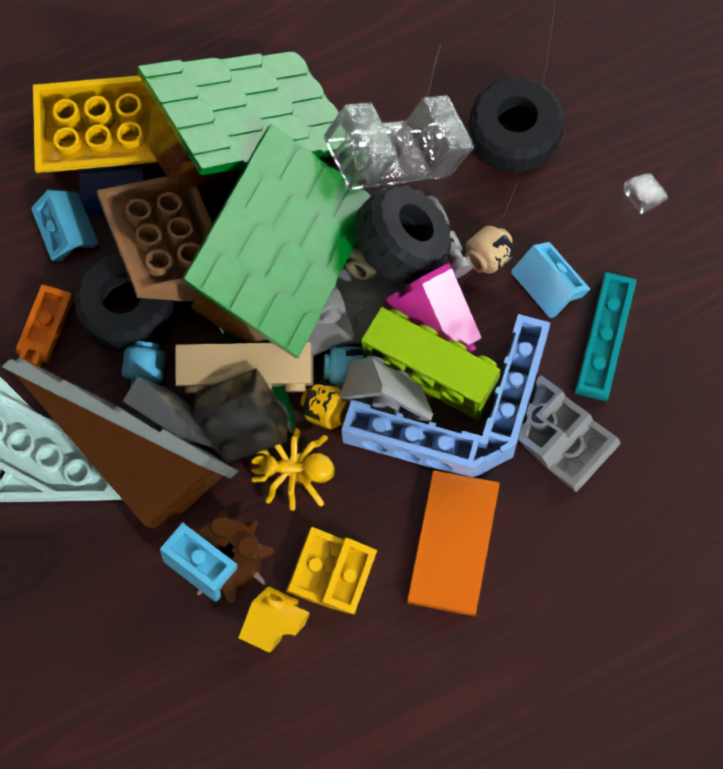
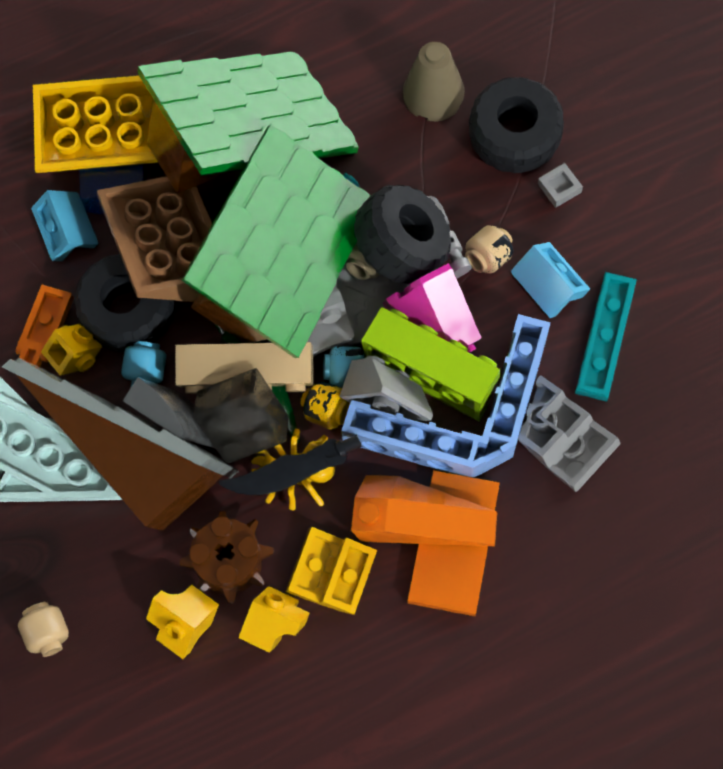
medium azure panel [160,523,237,602] -> none
clear plate [323,95,475,190] -> none
clear slope [624,173,668,214] -> none
none -> tan head [18,602,69,657]
none -> yellow brick [41,324,102,376]
none -> yellow brick [146,585,219,659]
none -> black sword [218,434,362,495]
none -> orange wedge [351,475,497,546]
none -> dark tan cone [403,42,465,122]
none -> light grey plate [538,163,583,208]

